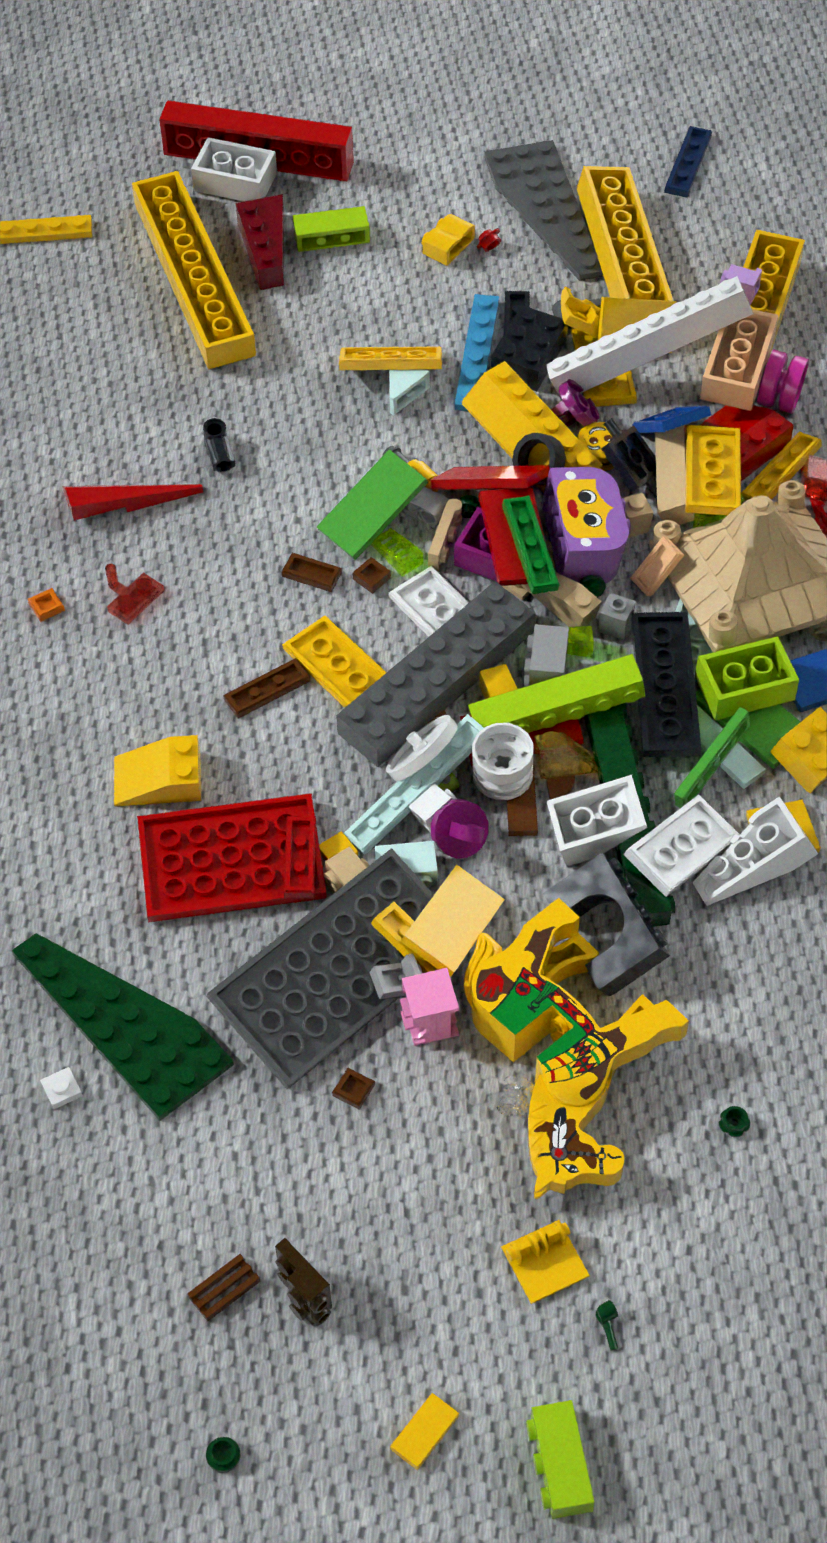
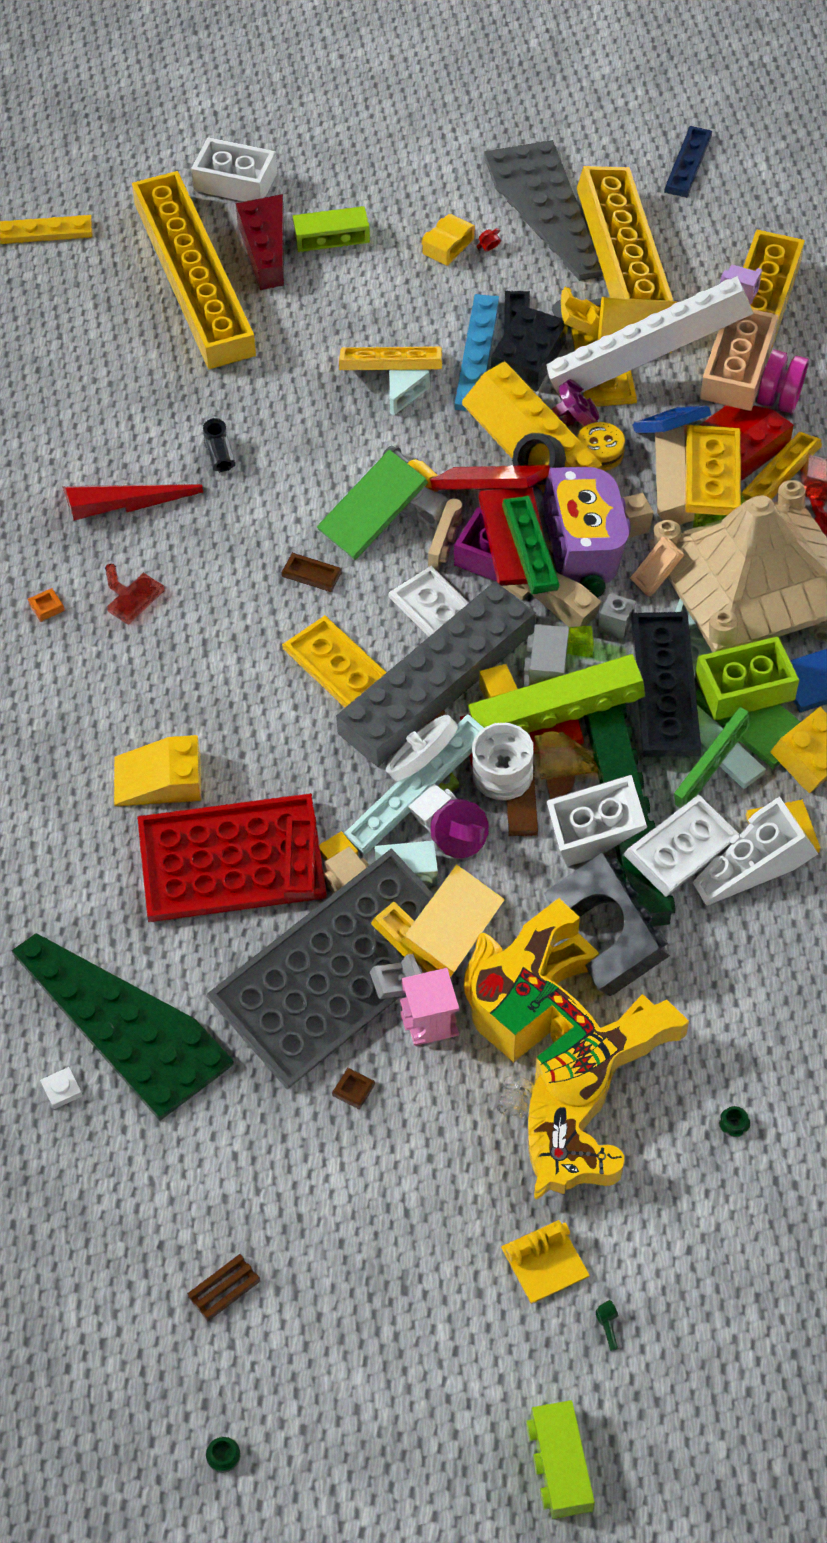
red brick [159,100,354,182] -> none
reddish brown tile [223,658,310,719] -> none
dark brown plate [275,1238,332,1326] -> none
reddish brown plate [352,557,391,594] -> none
clear neon green slope [371,528,424,577] -> none
yellow tile [390,1393,459,1471] -> none
dark green plate [459,495,481,518] -> none
black plate [601,418,657,498] -> none

